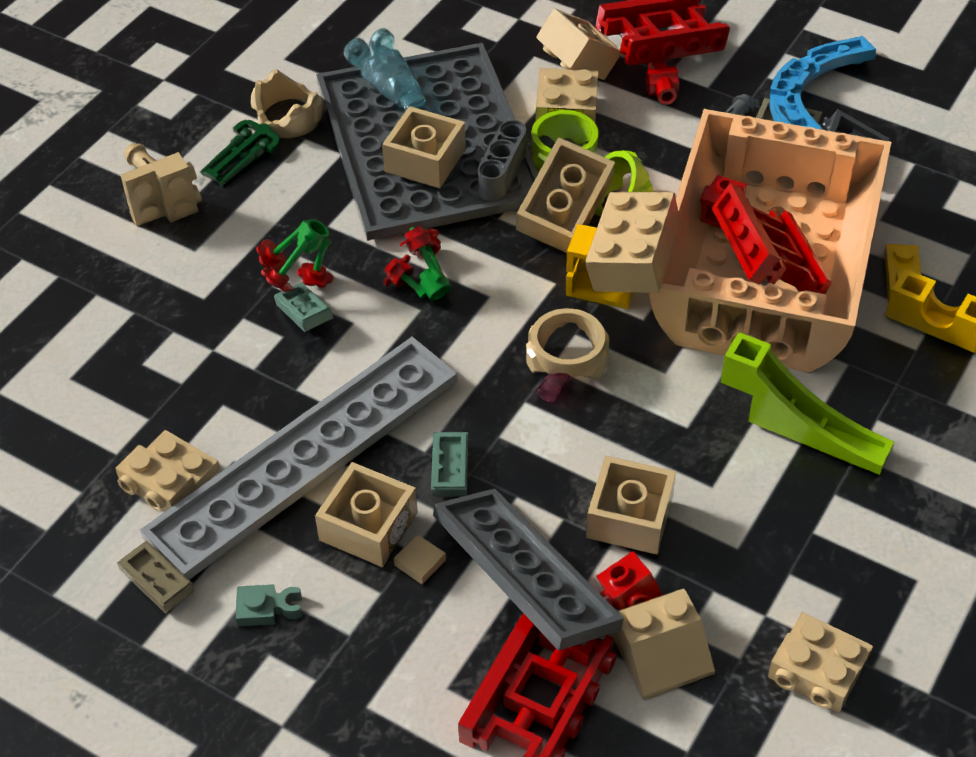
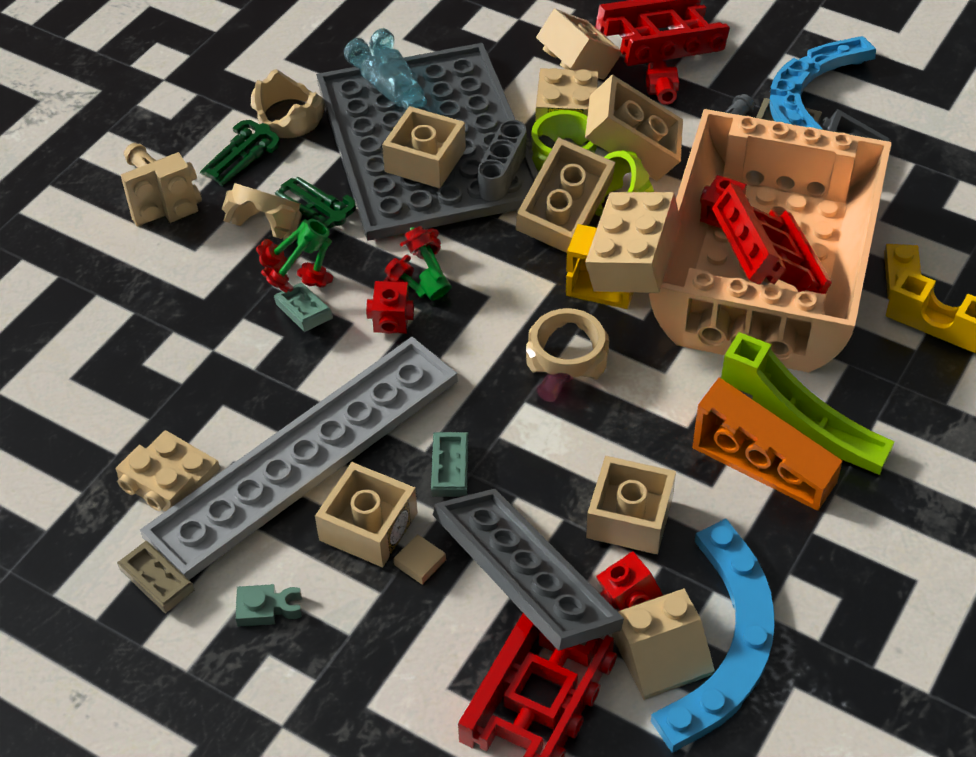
tan plate [768,612,873,713] -> none
none -> tan piece [222,183,303,240]
none -> dark green piece [275,177,356,230]
none -> red brick [366,281,414,334]
none -> tan brick [585,75,683,181]
none -> dark azure plate [651,519,775,753]
none -> orange wedge [692,377,843,511]

